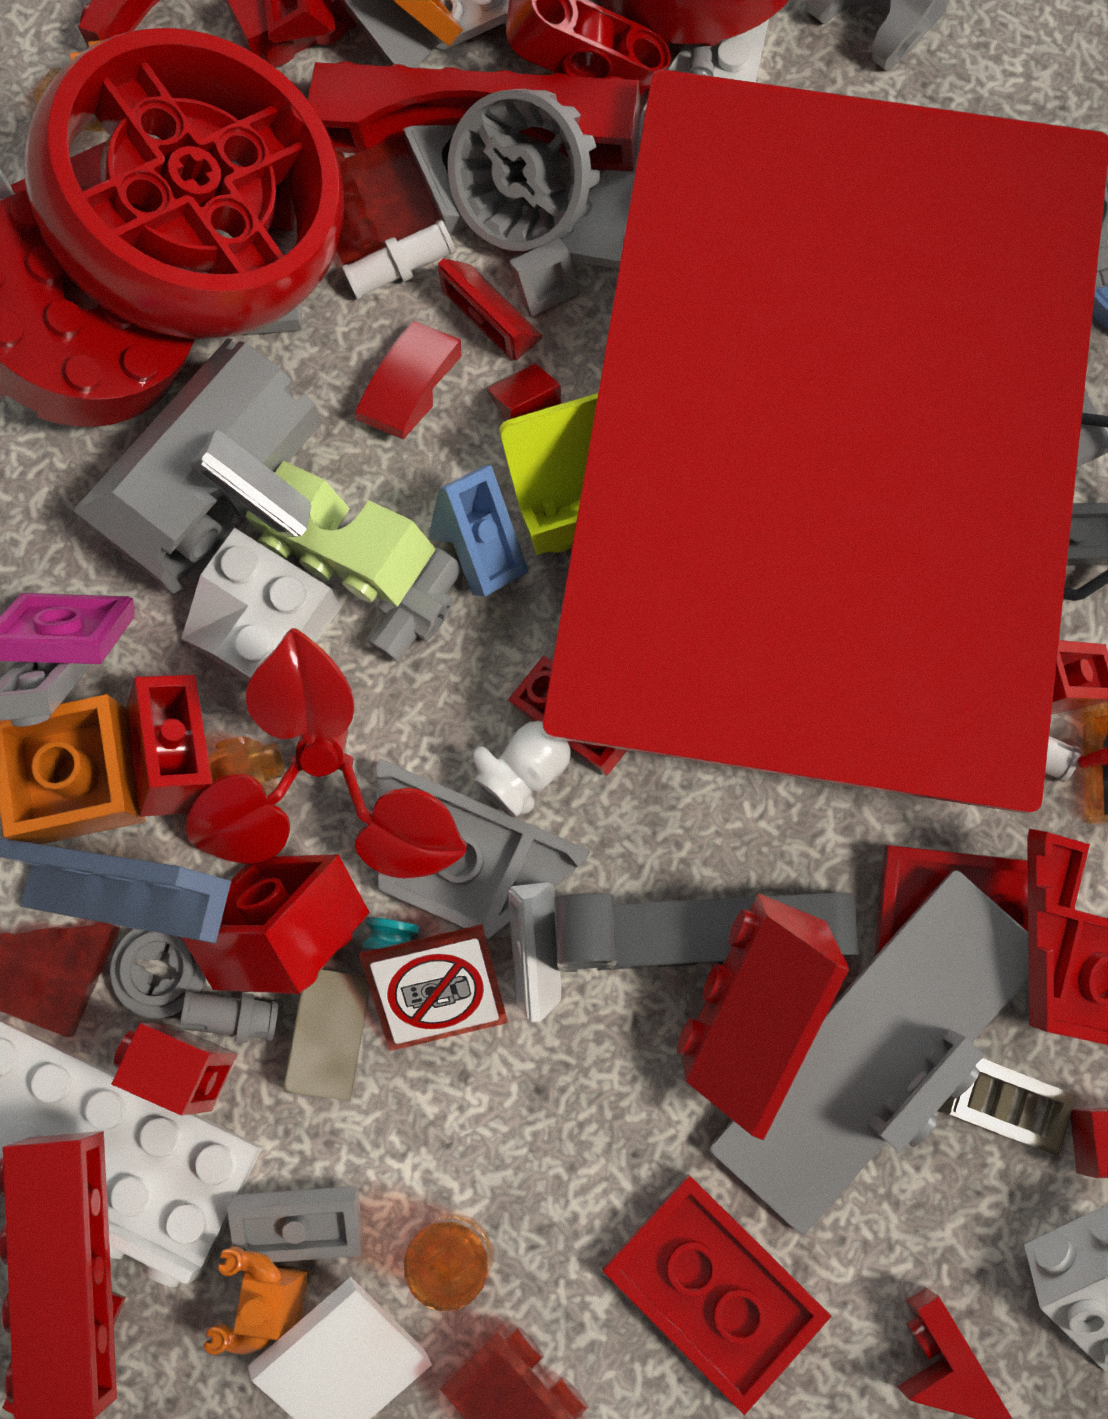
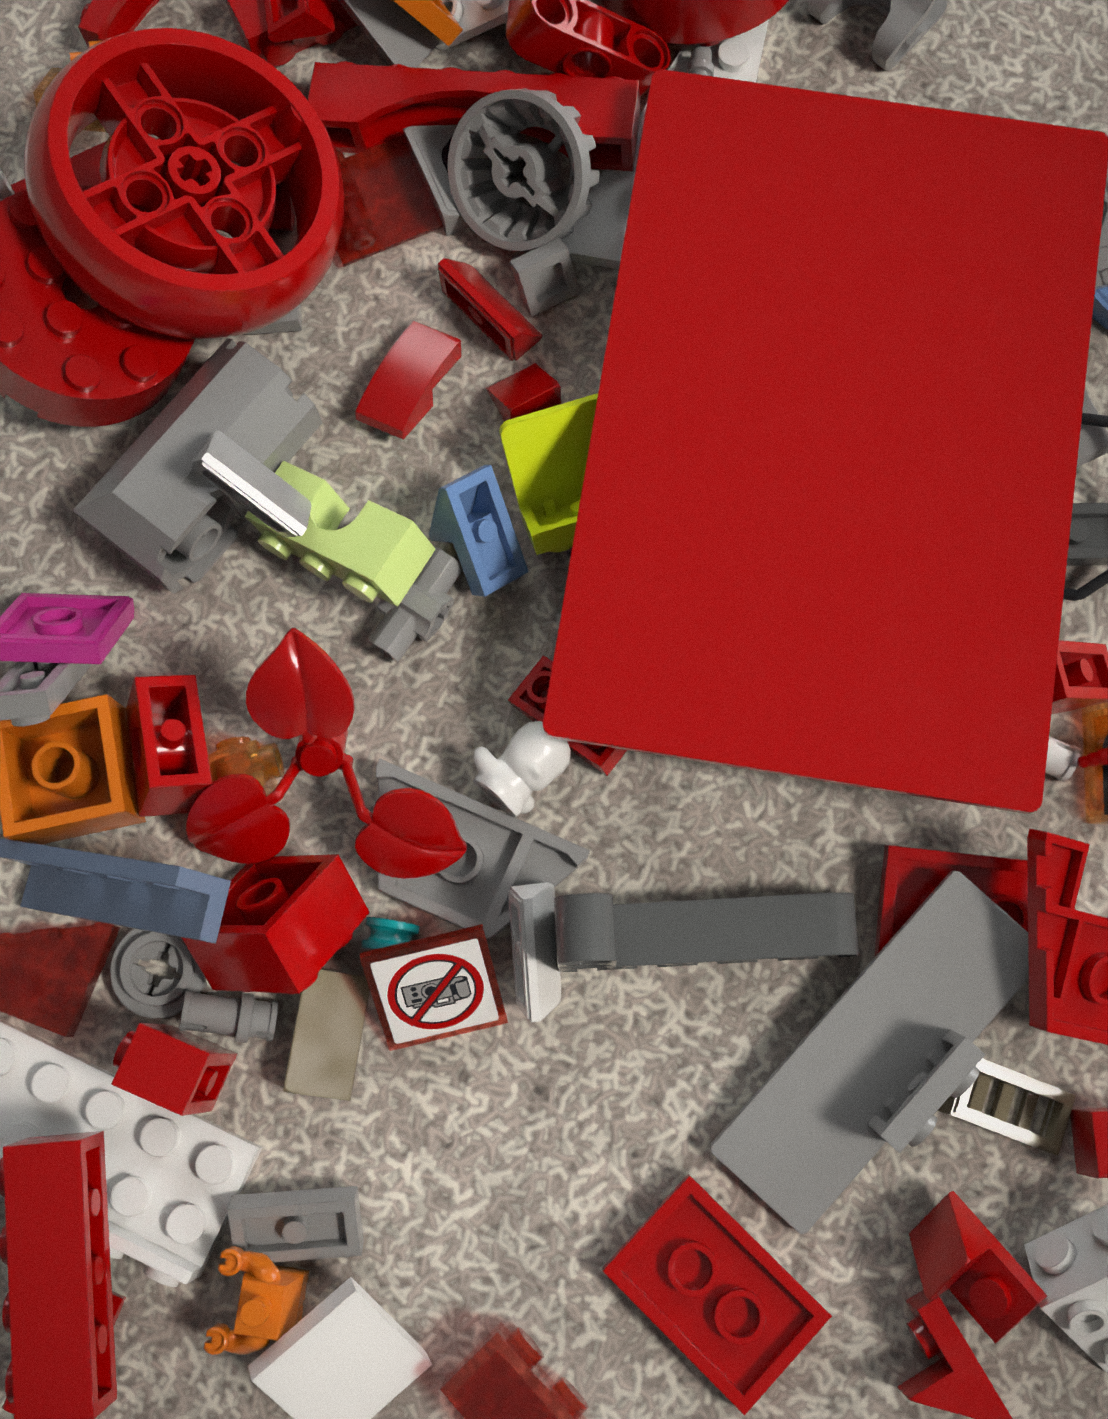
white slope [181,528,341,683] -> none
white pin [342,220,456,299] -> none
clear orange wheel [404,1213,494,1311] -> none
red slope [677,893,849,1141] -> none
none -> red slope [909,1191,1047,1344]

